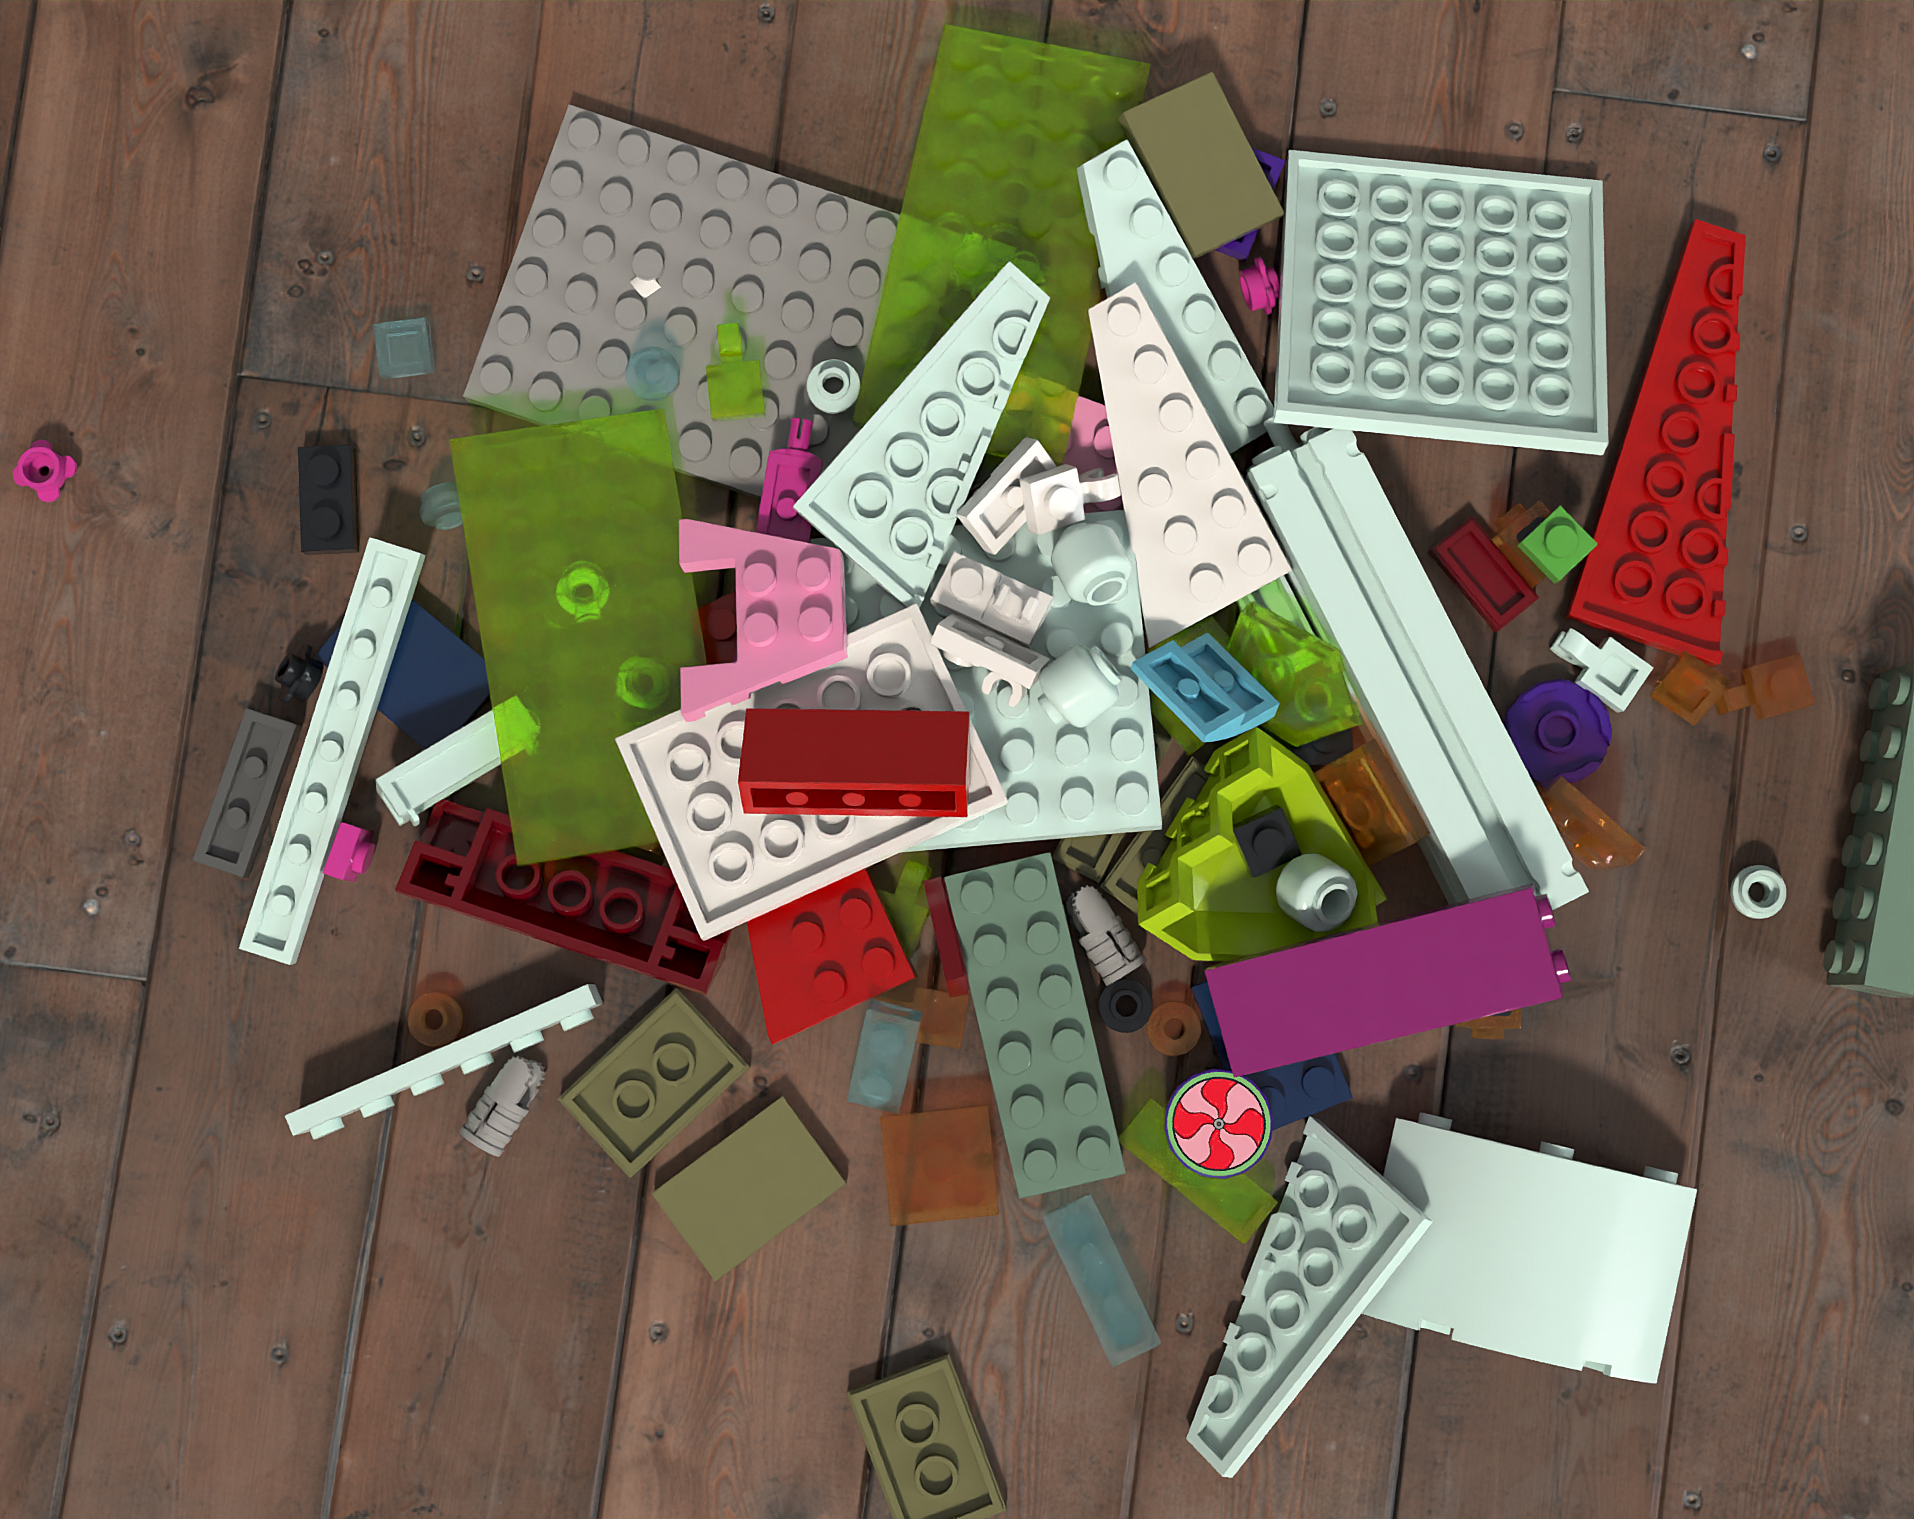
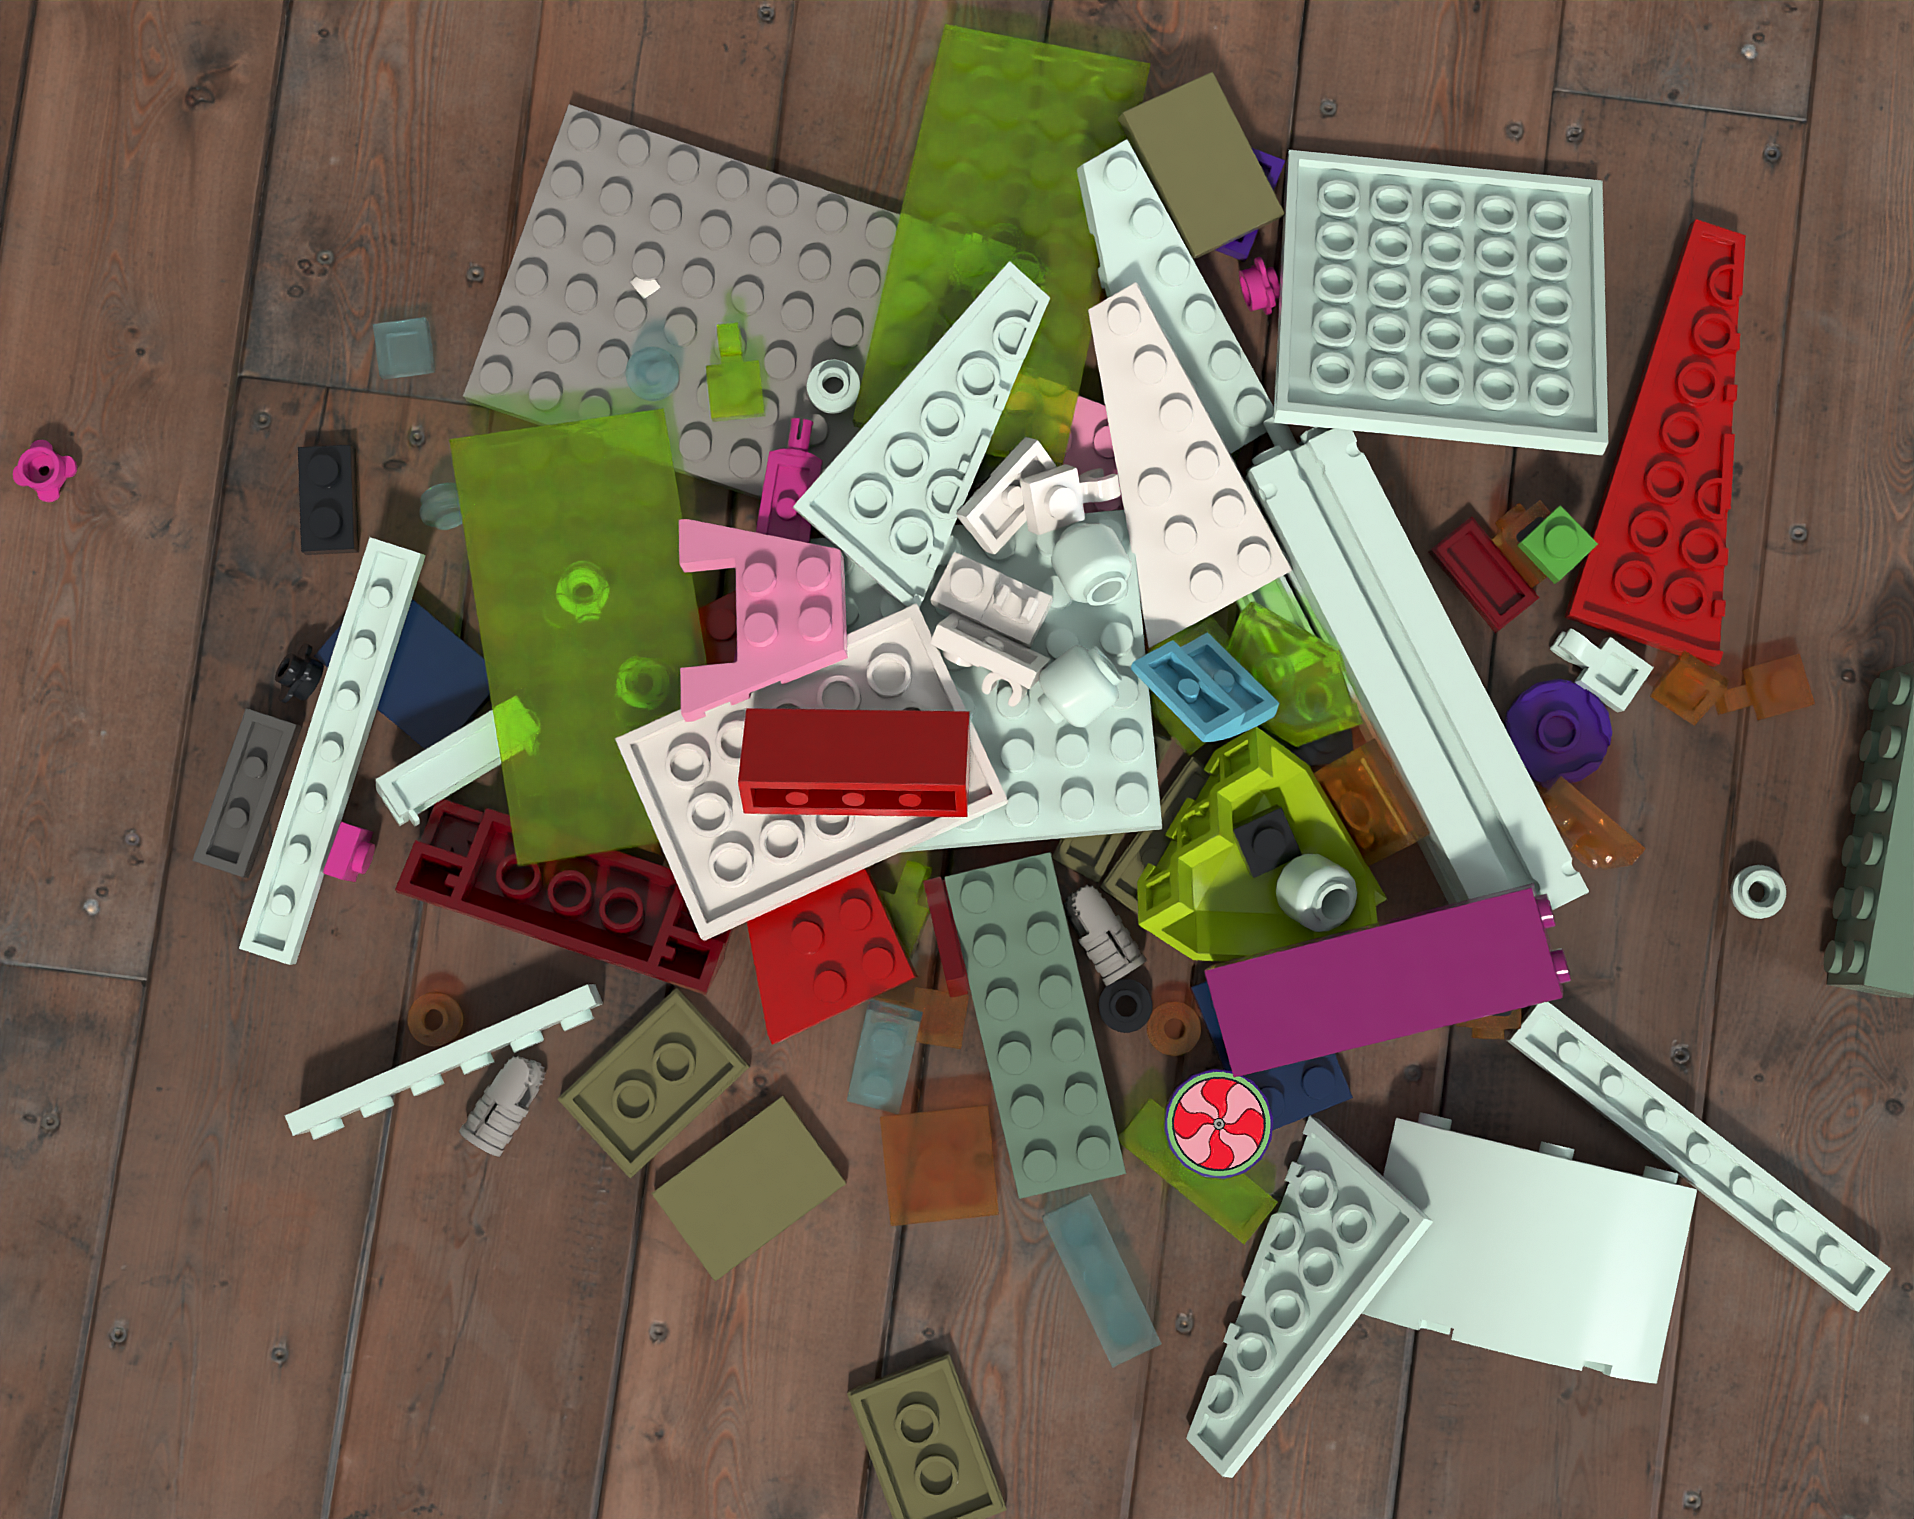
none -> light aqua plate [1506,1002,1891,1312]

